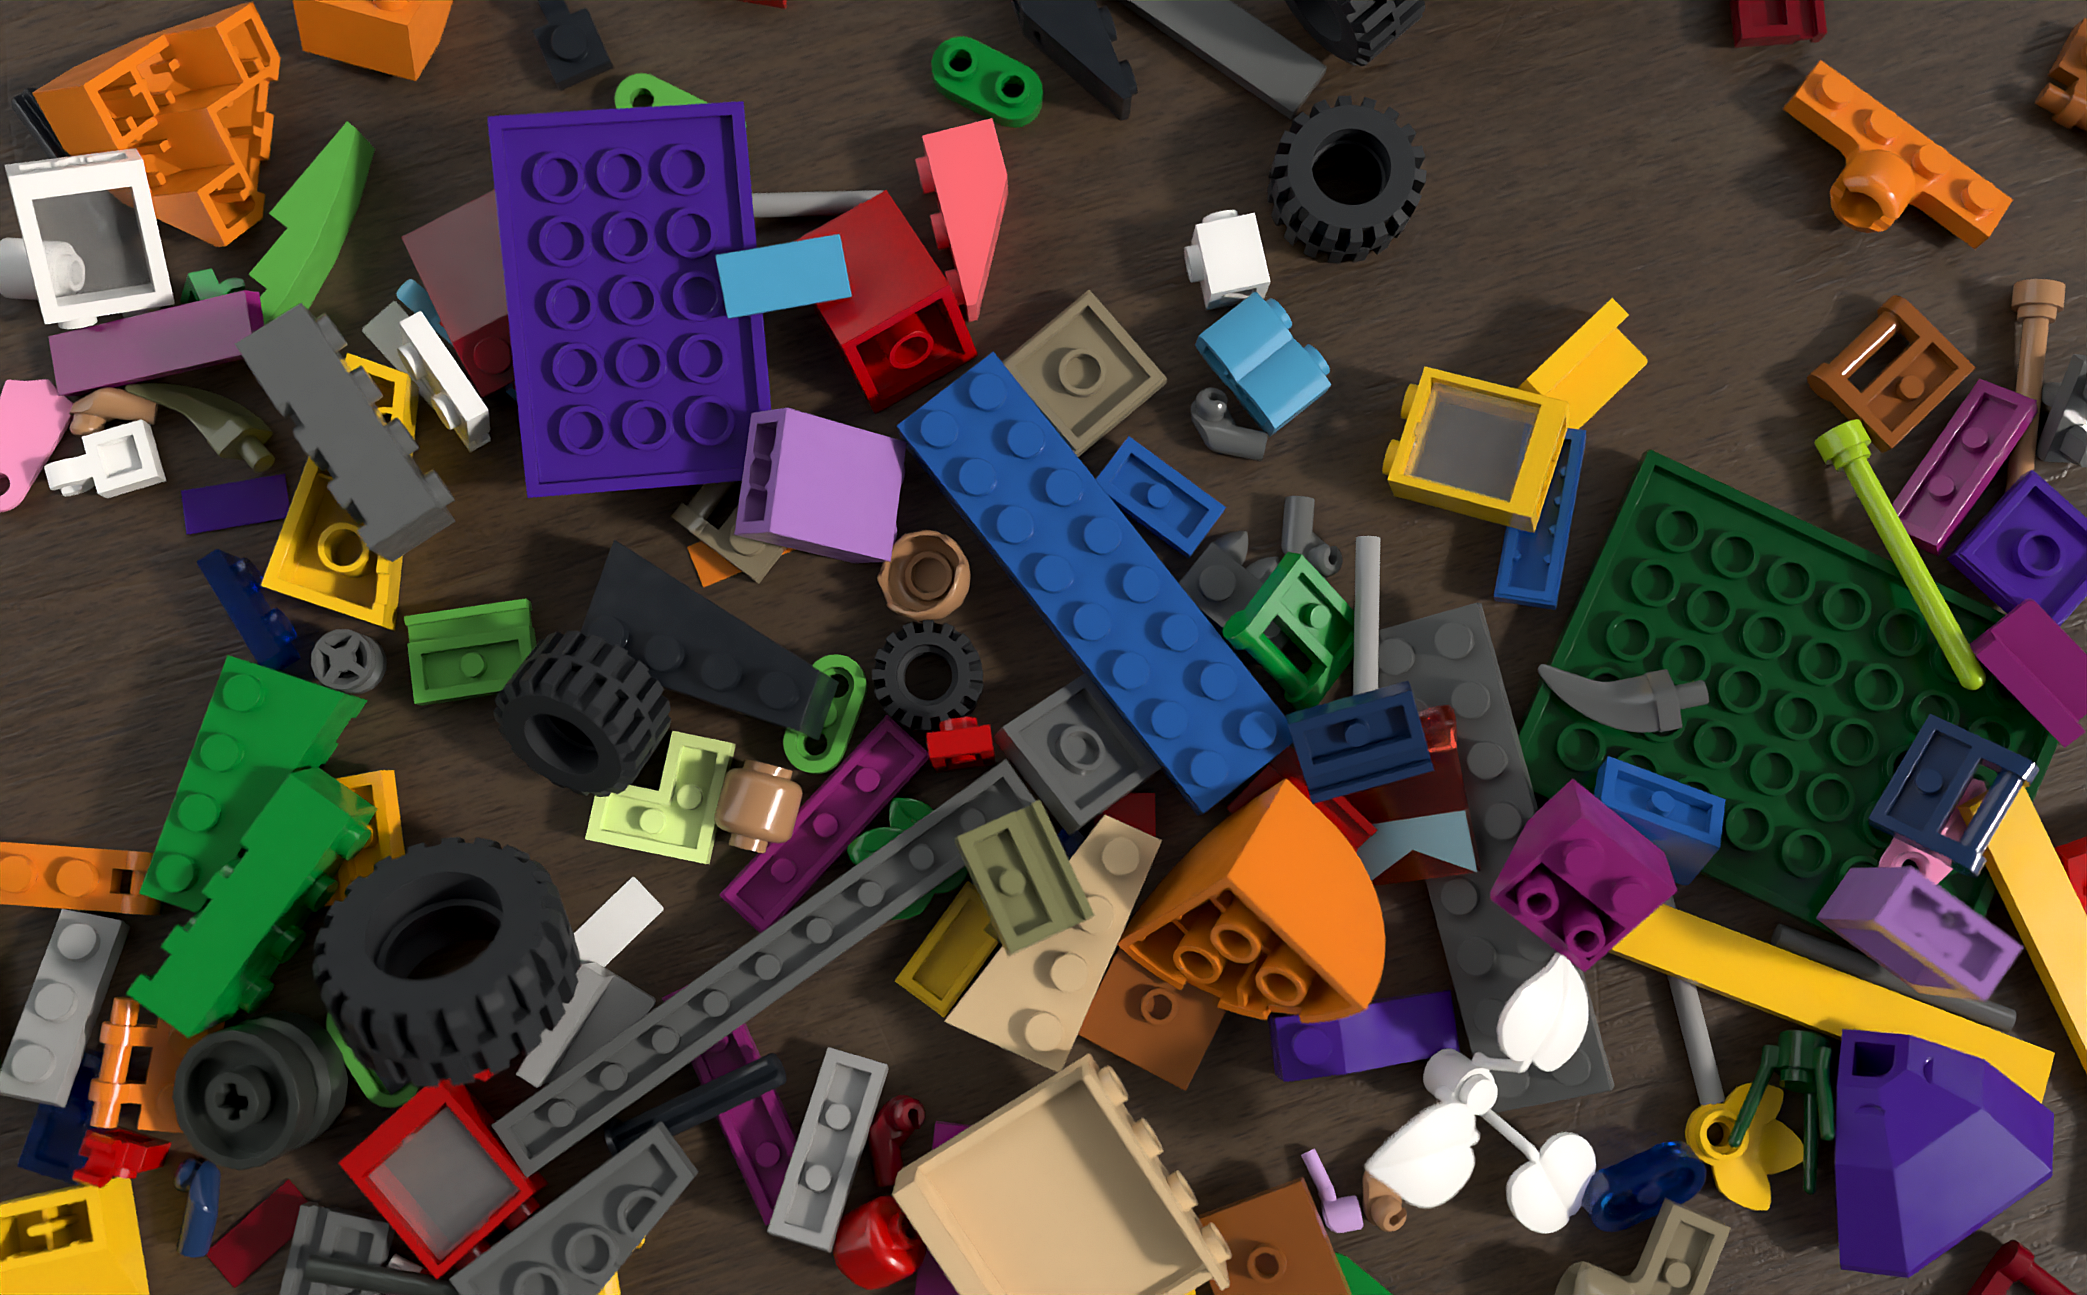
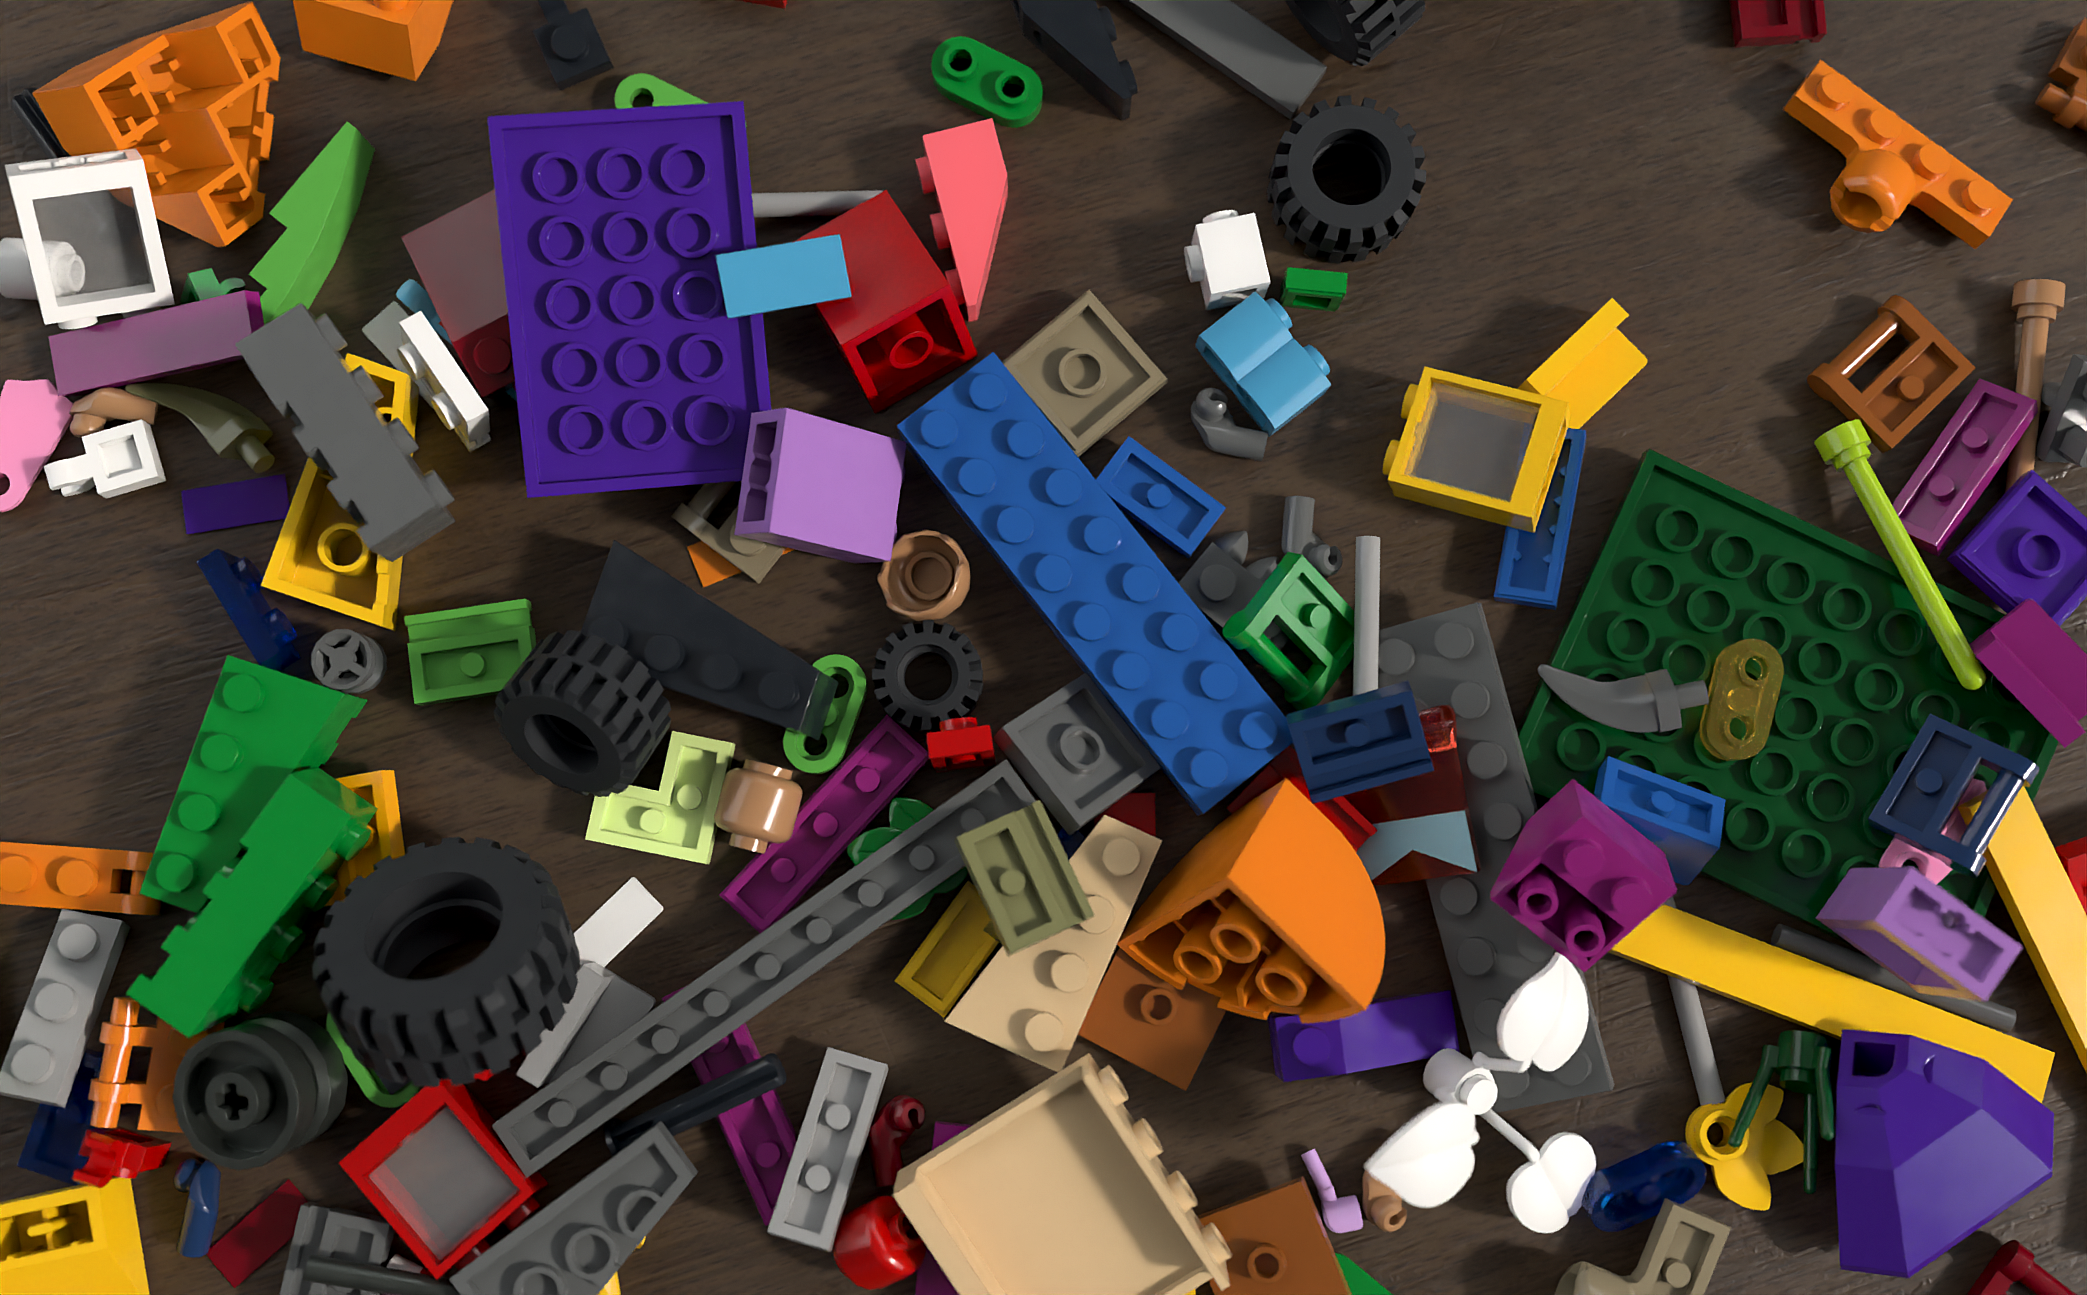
none -> green tile [1279,267,1348,312]
none -> clear yellow plate [1699,639,1784,761]

